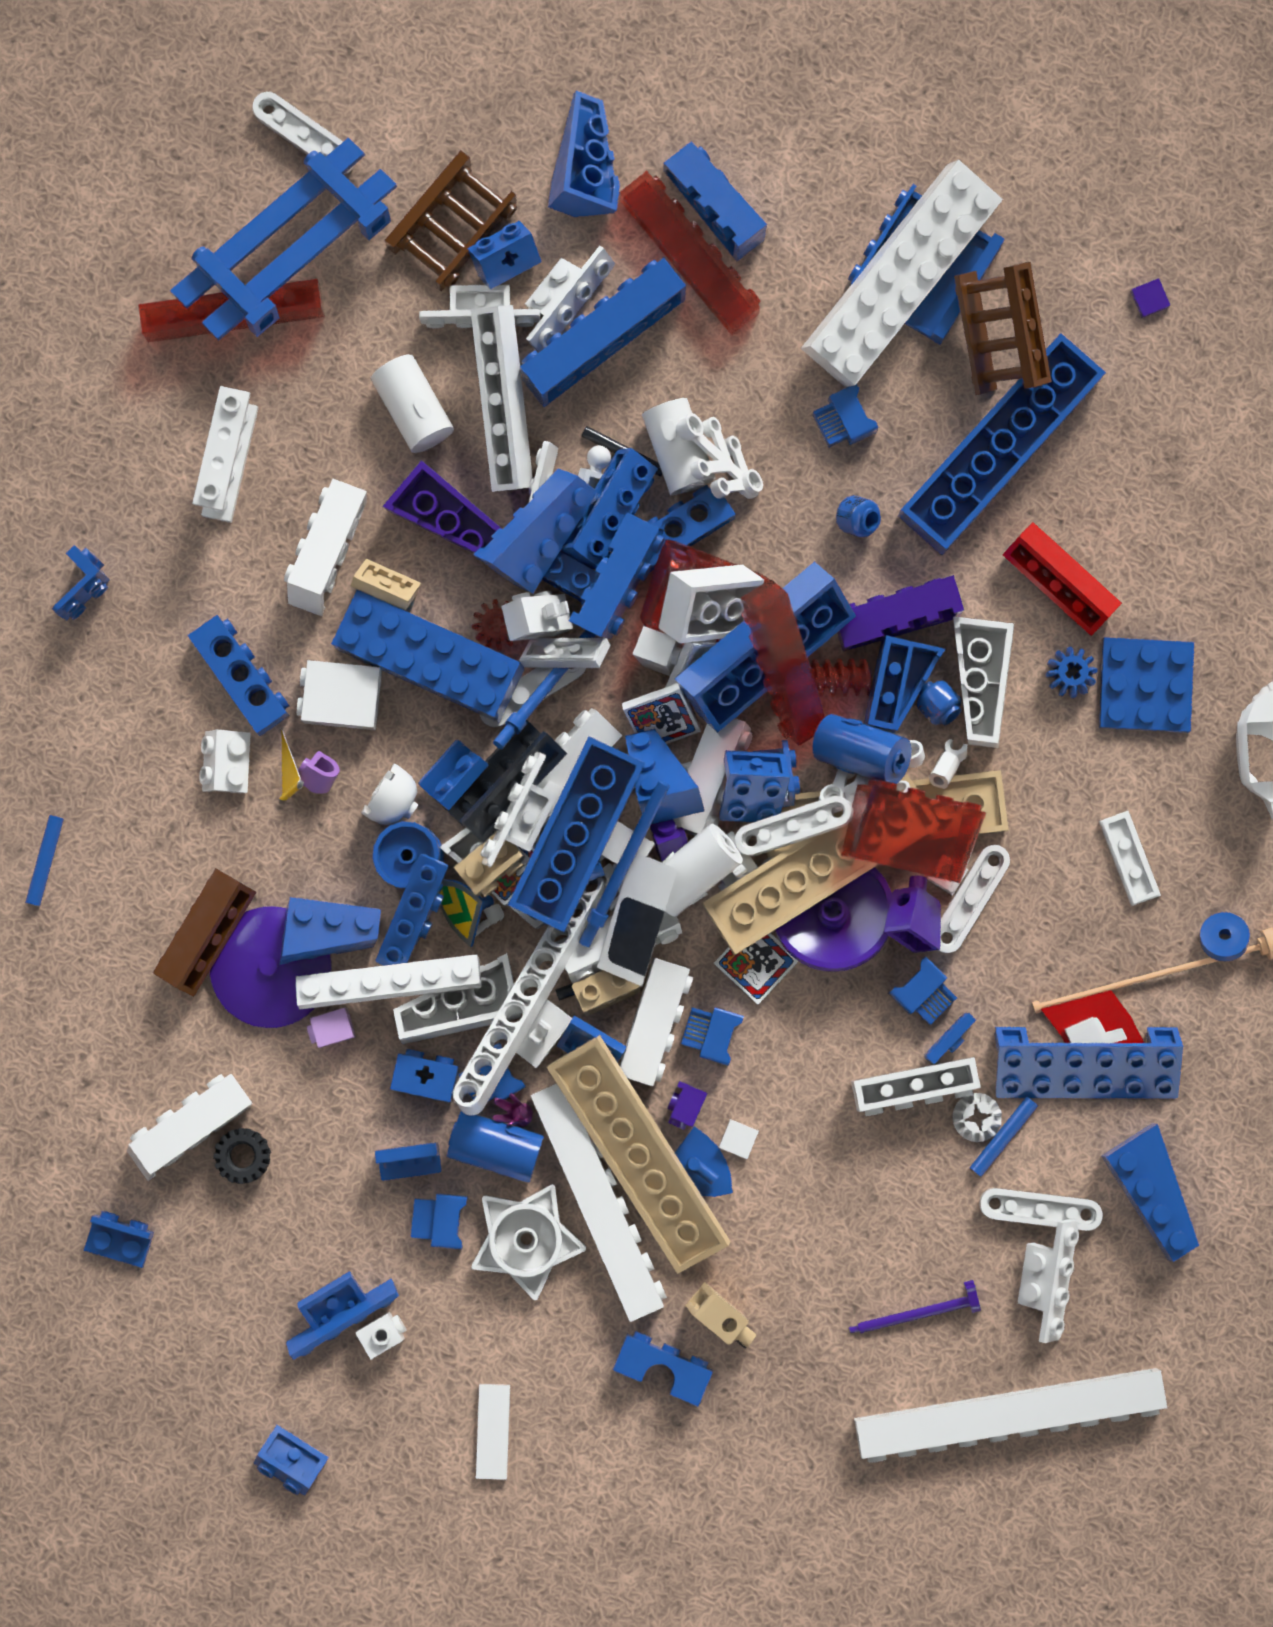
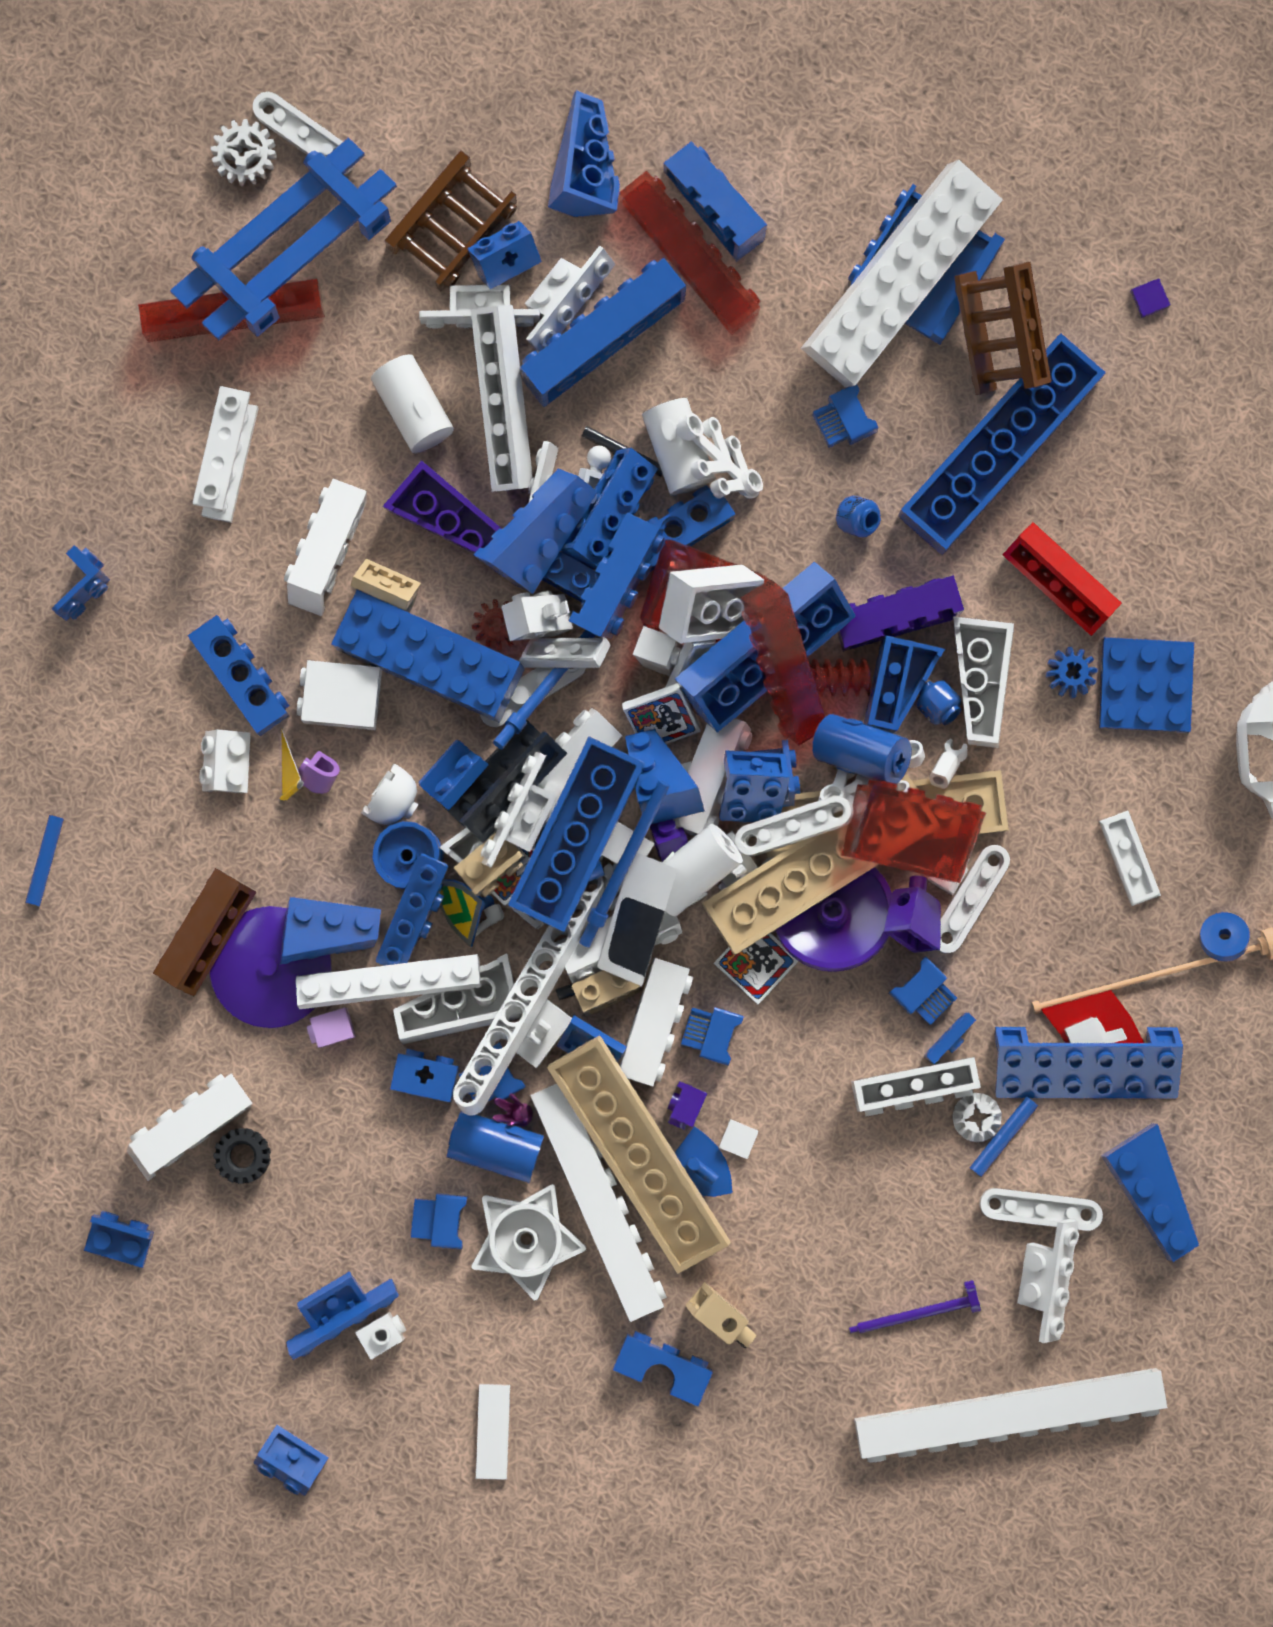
blue bracket [375,1142,442,1181] -> none
none -> white gear [211,119,277,186]

